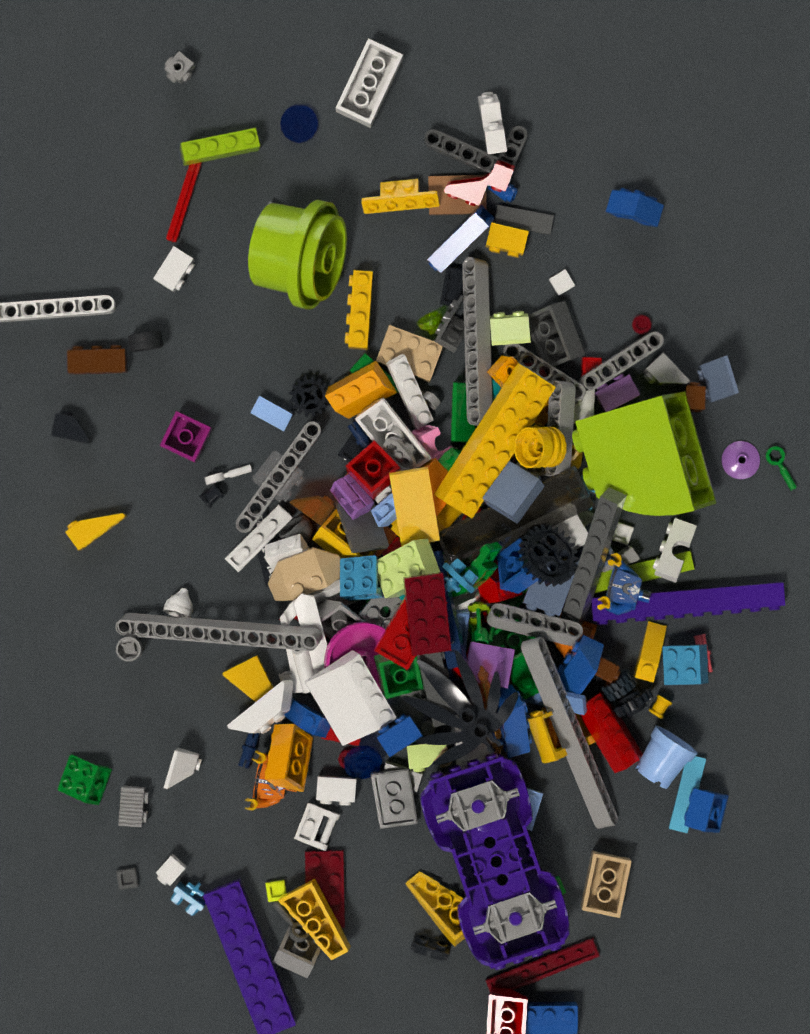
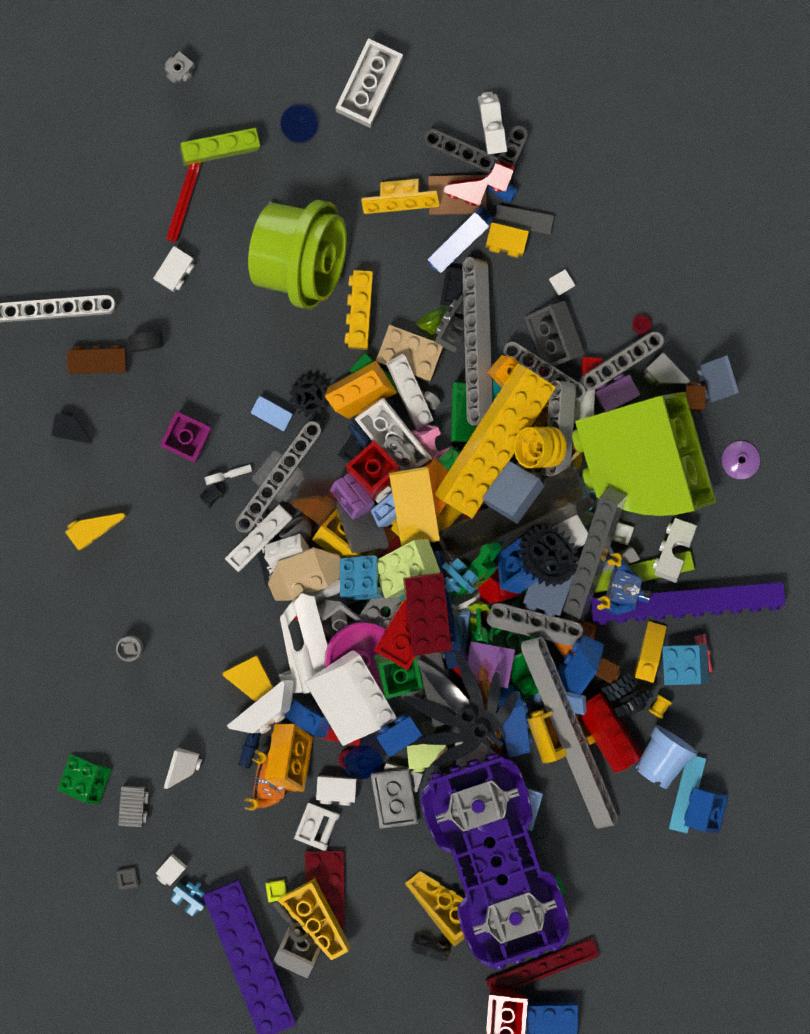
light grey beam [115,613,323,651] -> none
white helmet [163,588,193,618] -> none
yellowish green slope [490,311,531,346] -> none
tan brick [580,851,632,918] -> none
blue brick [606,188,664,227] -> none
green piece [765,446,797,491] -> none

